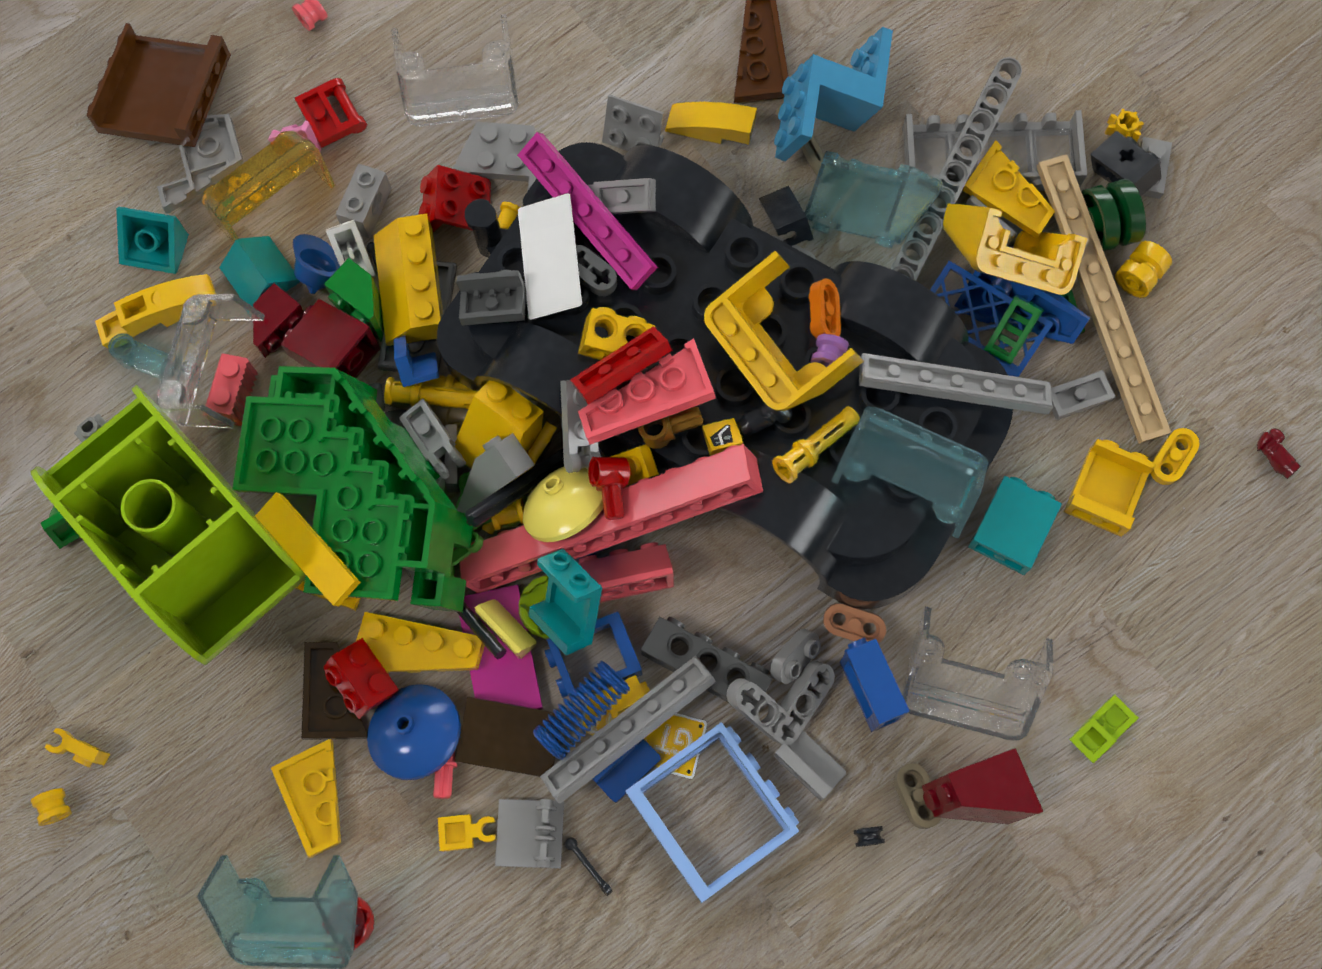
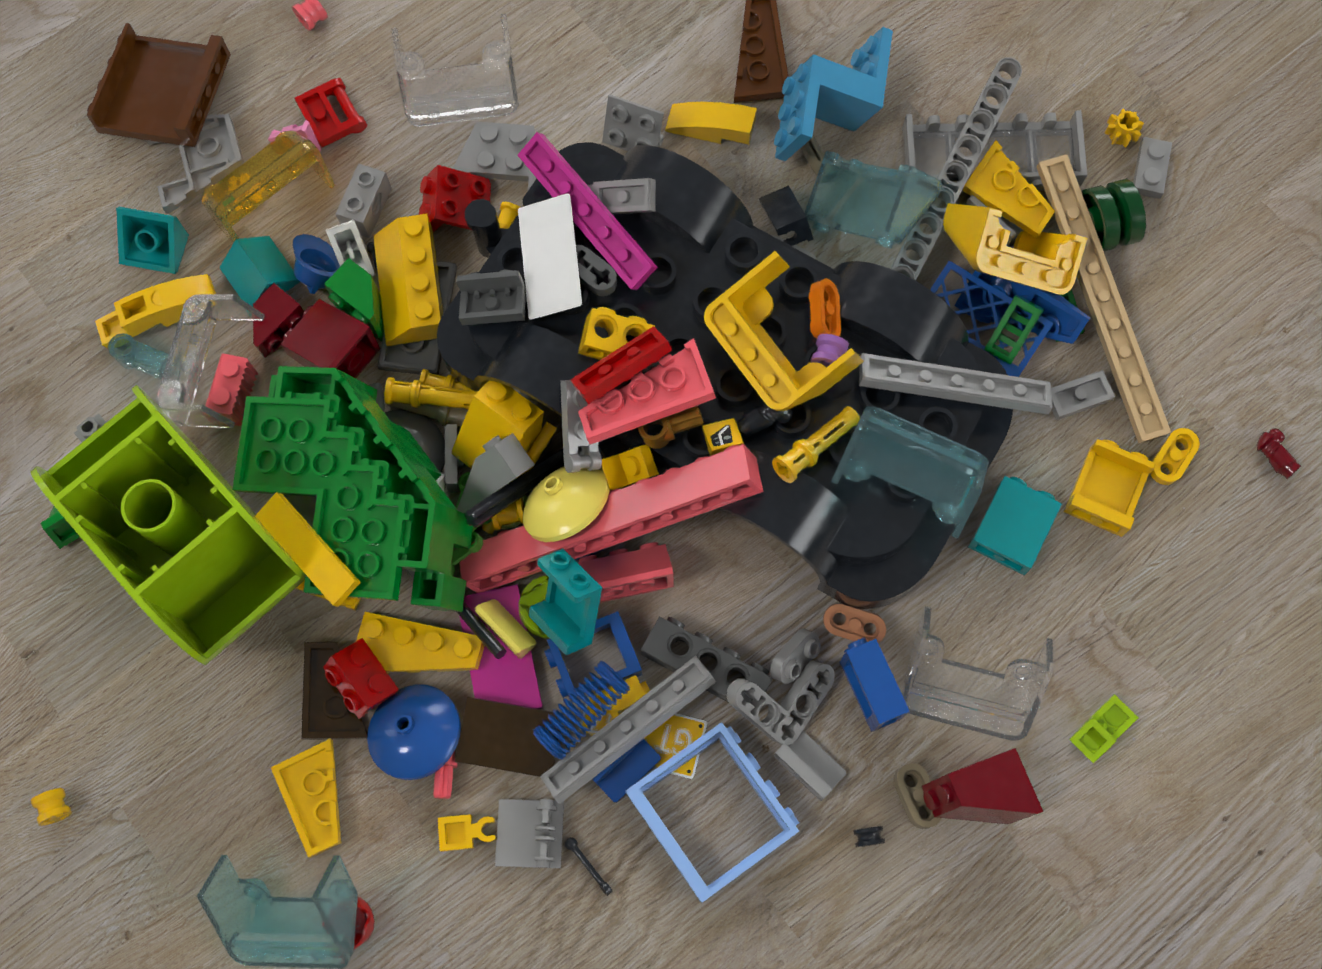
yellow plate [45,728,110,768] -> none
blue panel [393,336,439,387] -> none
light grey hinge [399,399,466,479] -> none
red axle [588,457,630,520] -> none
black brick [1090,131,1161,196] -> none
yellow wheel [1115,241,1172,298] -> none

